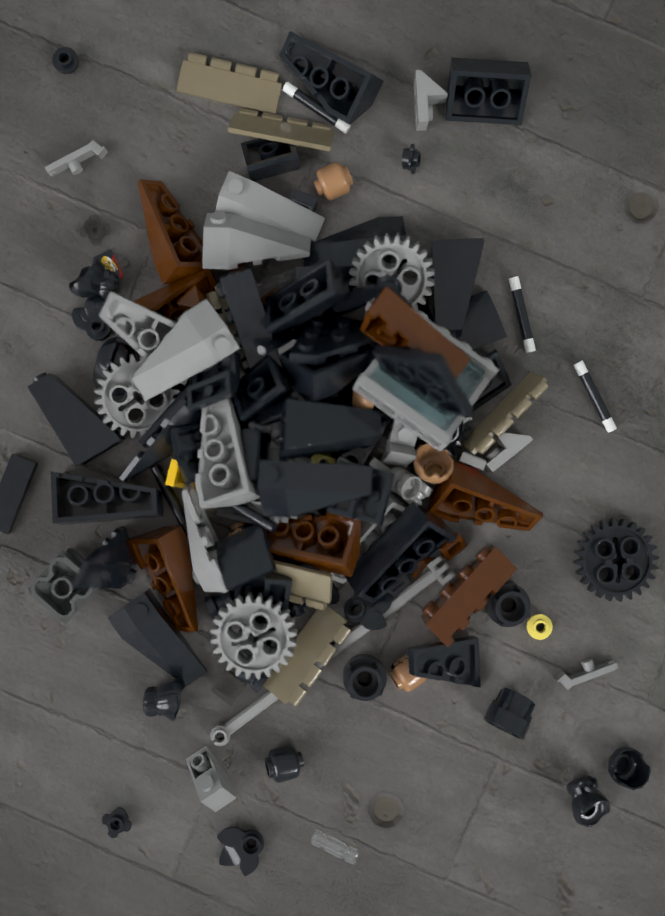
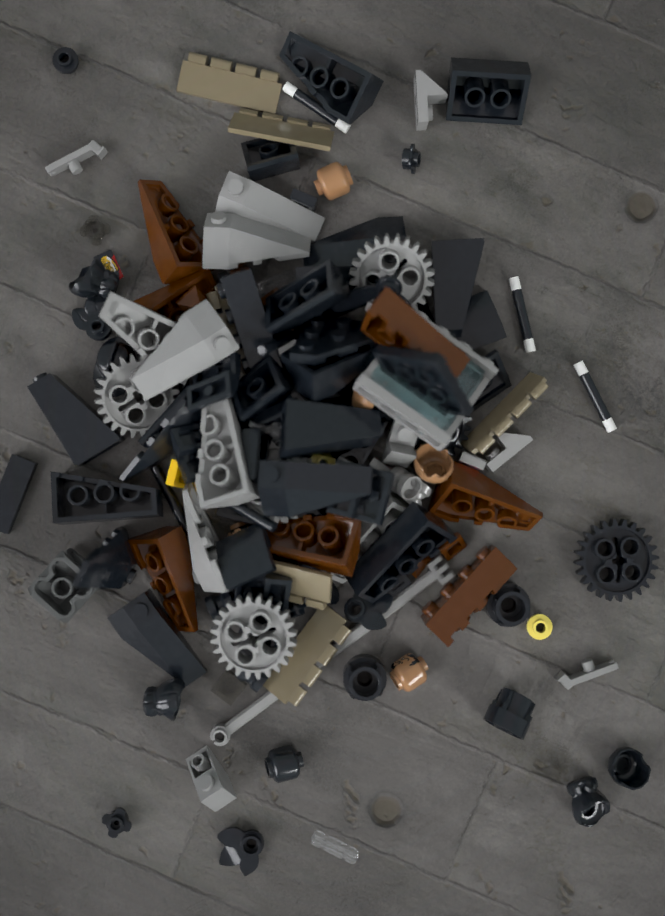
black wing [408,636,481,688] -> none

